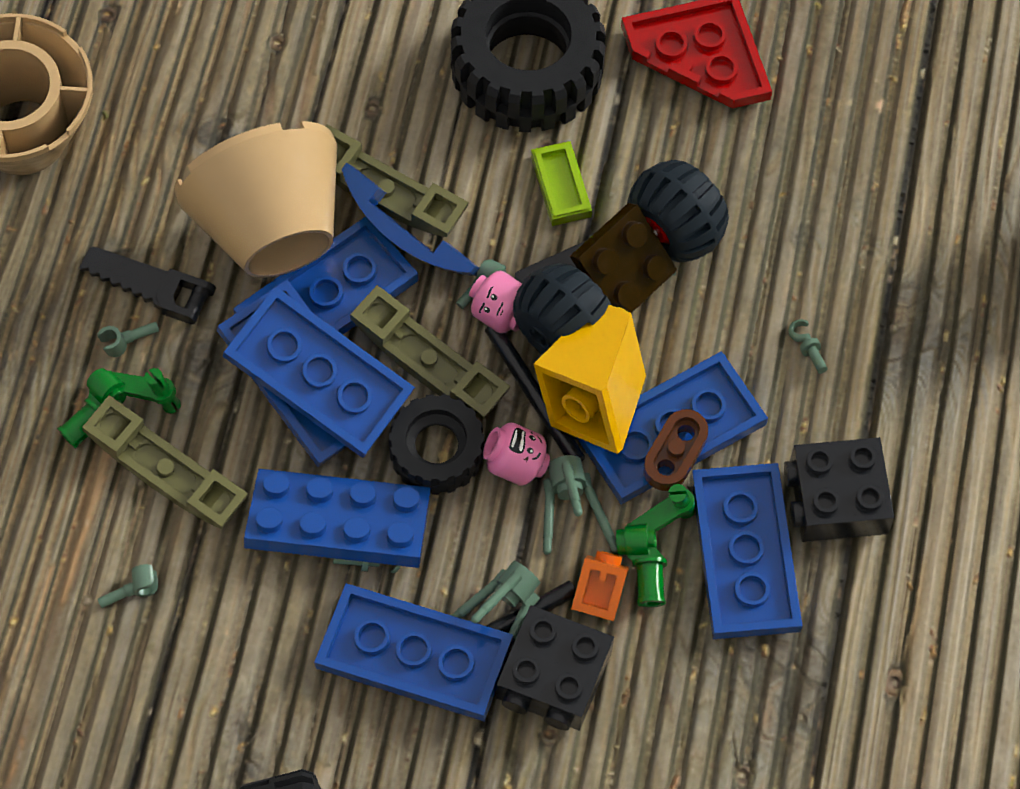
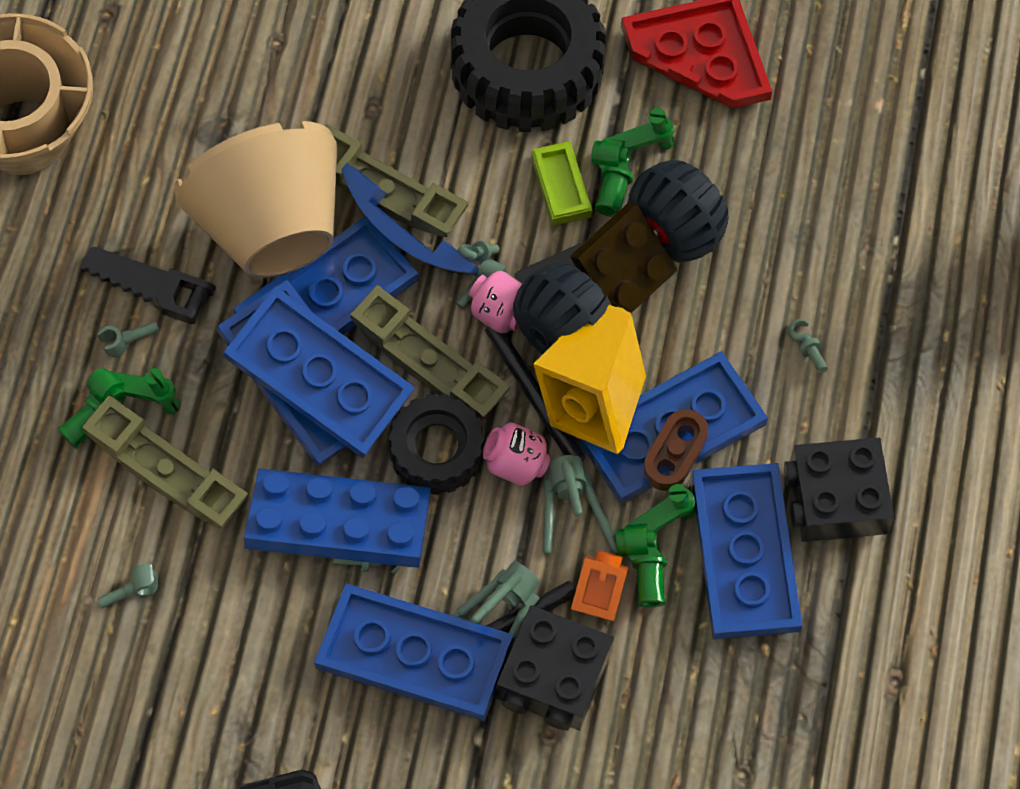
none -> sand green hand [458,241,500,262]
none -> green pin [591,108,675,217]

